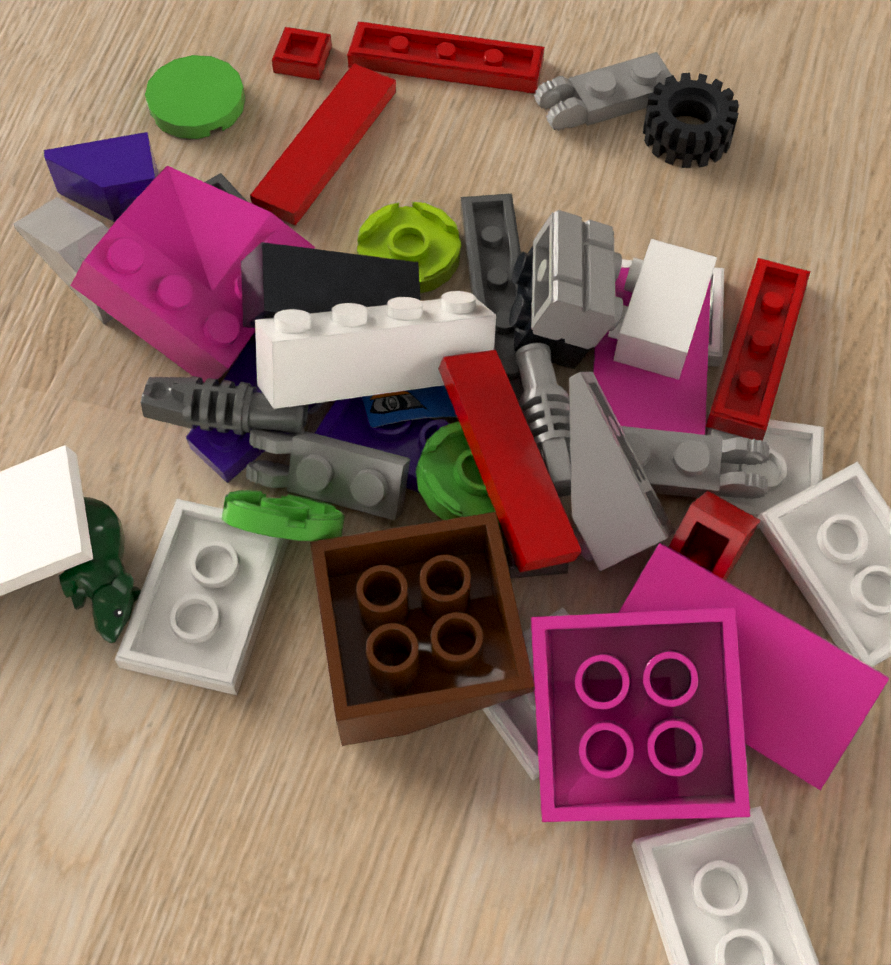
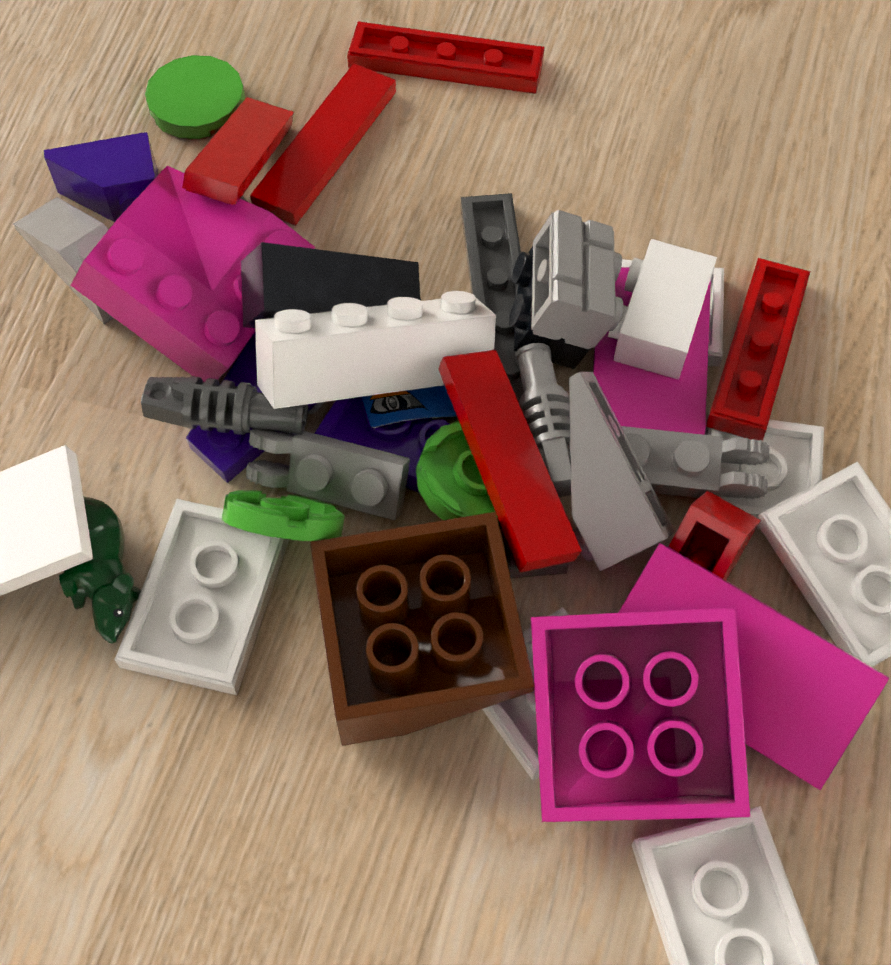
red tile [272,27,332,80] -> none
lime tile [357,202,461,293] -> none
light grey hinge [534,52,672,131] -> none
black tyre [643,73,739,168] -> none
none -> red tile [182,97,294,205]

